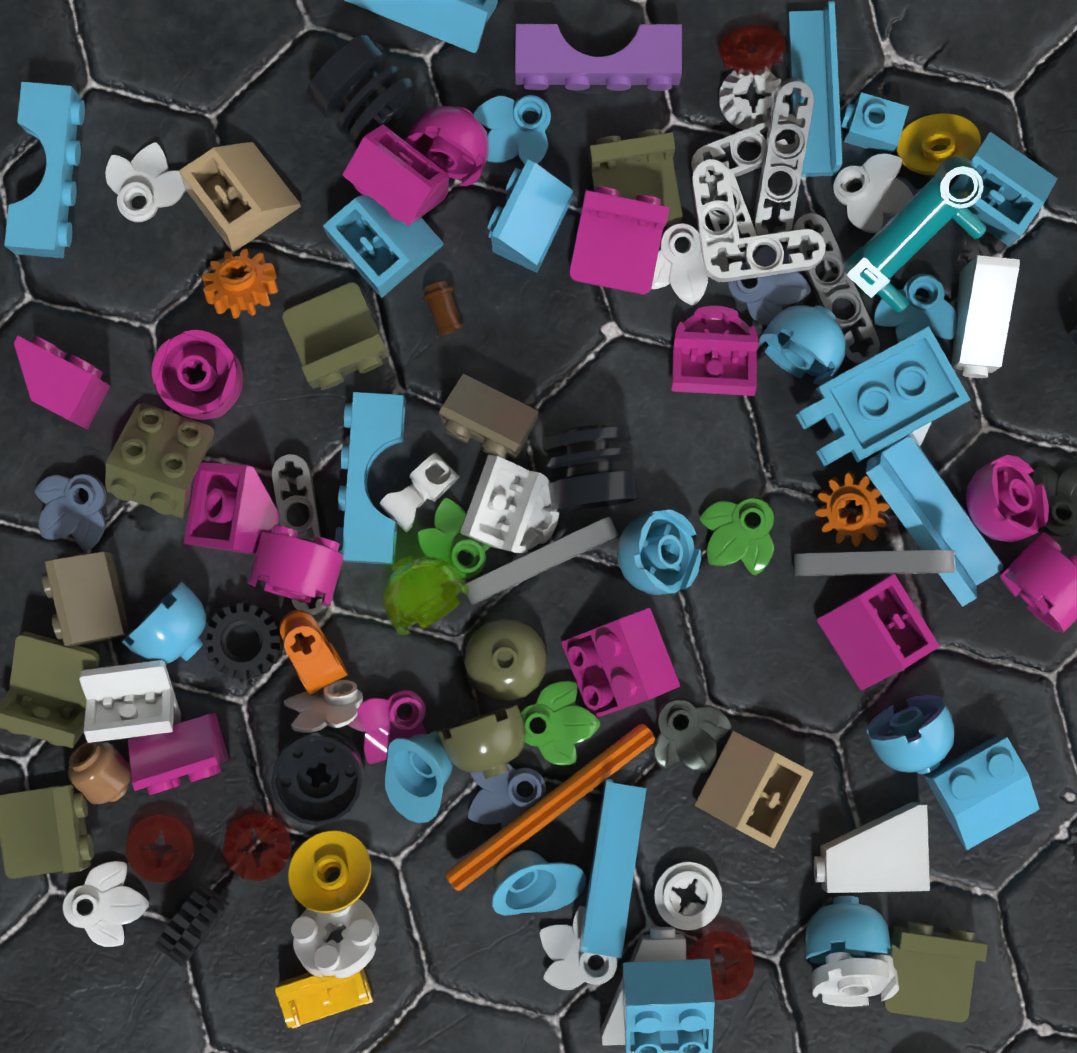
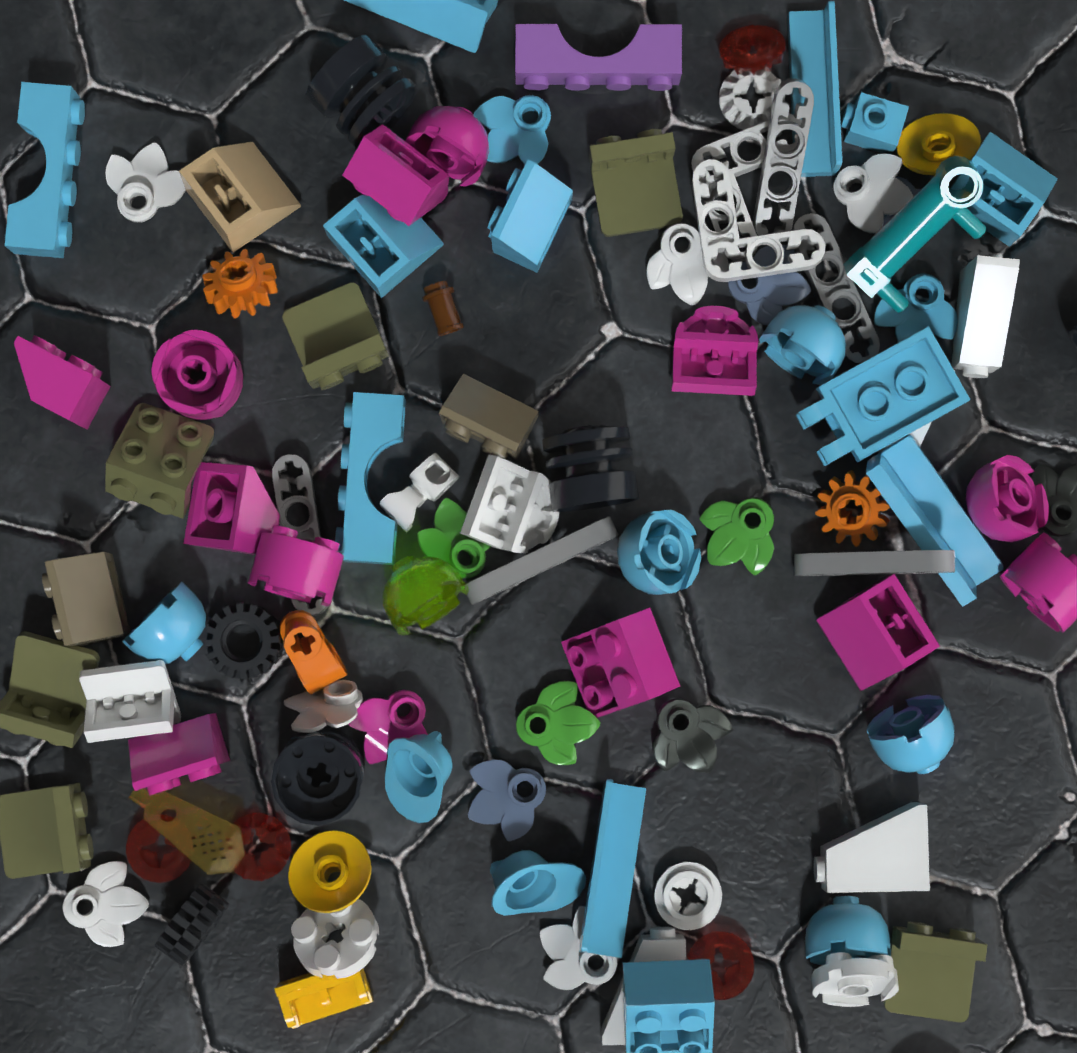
sand blue plate [35,474,106,551] -> none
medium nougat head [67,741,131,804] -> none
olive cylinder [438,704,525,779] -> none
orange axle [445,724,655,891] -> none
olive cylinder [464,618,547,702] -> none
dark pink bracket [569,186,669,295] -> none
tan slope [694,731,814,849] -> none
medium azure slope [924,735,1040,850] -> none
none -> clear yellow piece [128,788,245,875]

